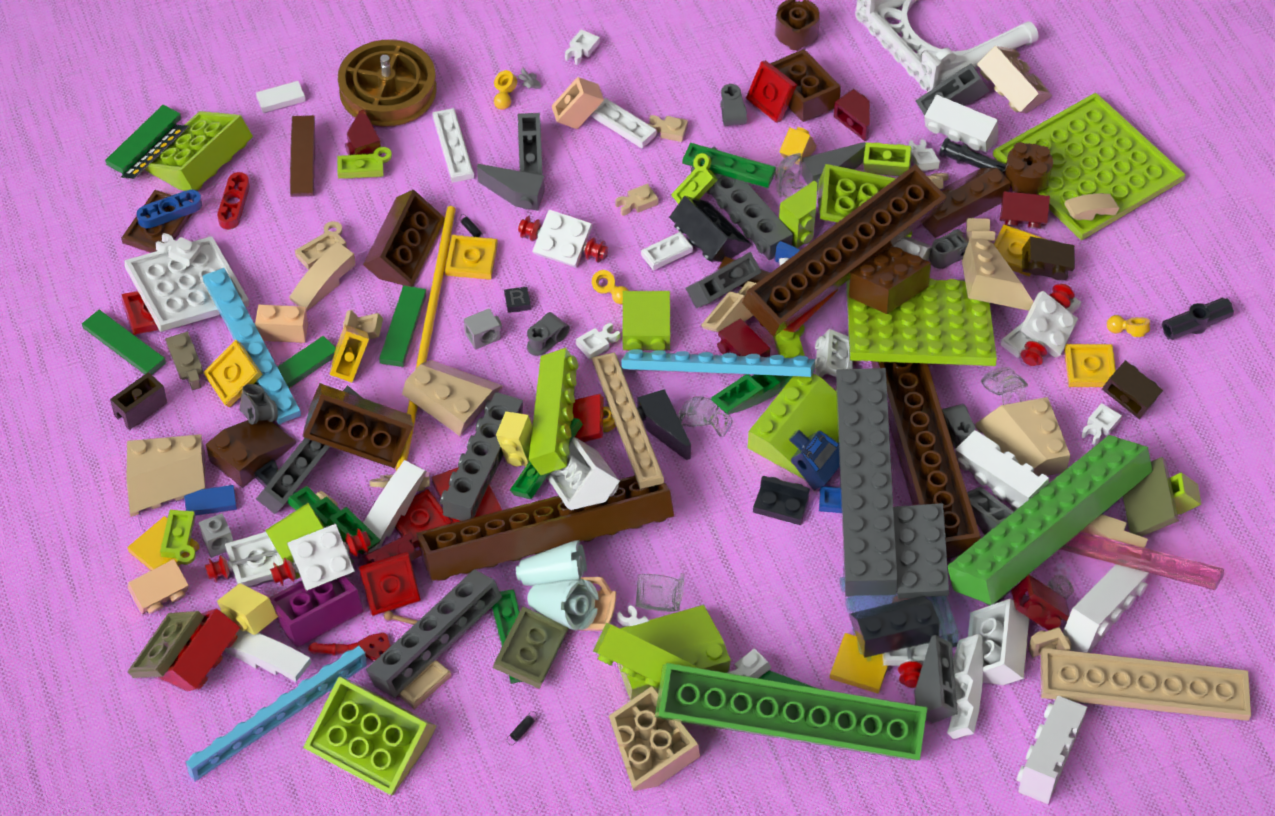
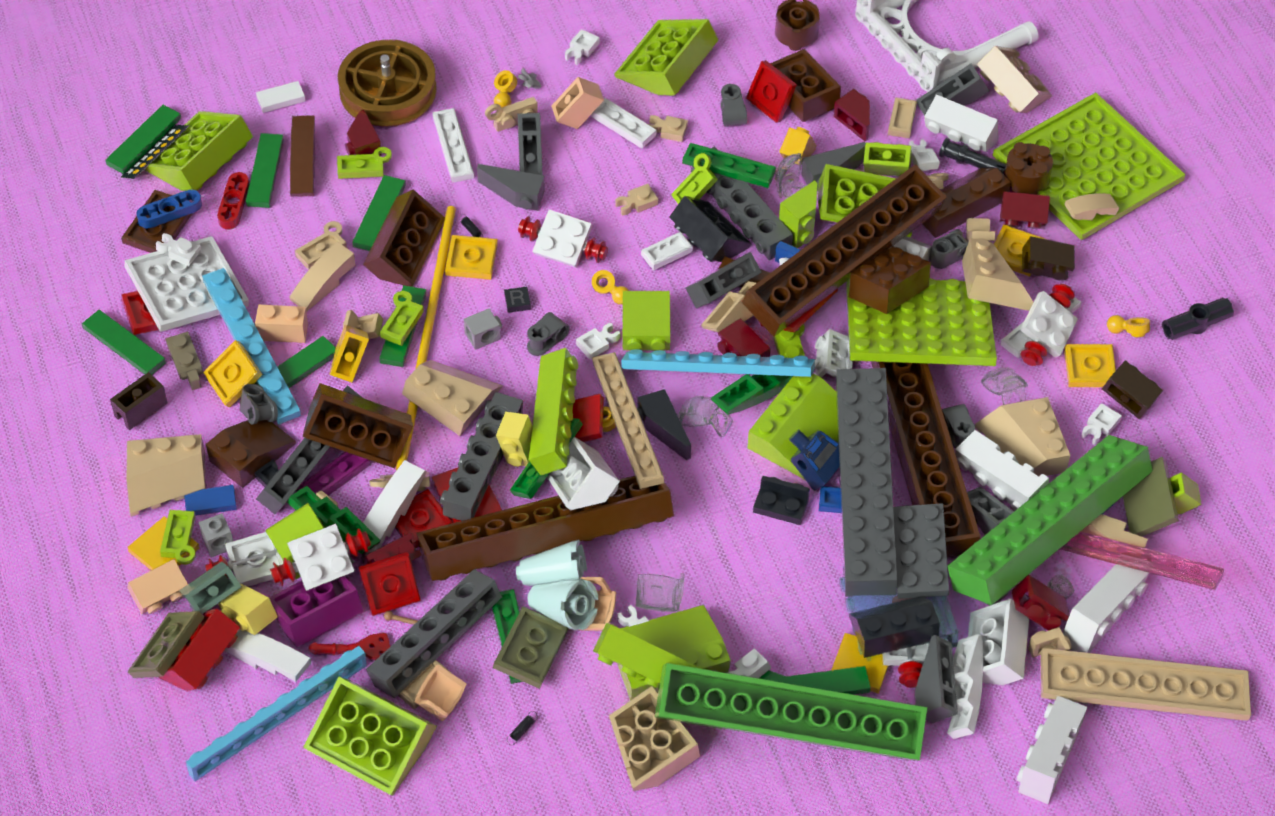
none -> sand green brick [179,561,242,614]
none -> green tile [246,133,284,208]
none -> magenta tile [297,452,371,496]
none -> green tile [352,175,406,251]
none -> lime hinge [380,291,424,346]
none -> light nougat piece [414,664,466,721]
none -> tan hinge [485,97,538,132]
none -> lime slope [614,19,718,96]
none -> green tile [764,666,871,695]
none -> tan tile [888,97,917,139]

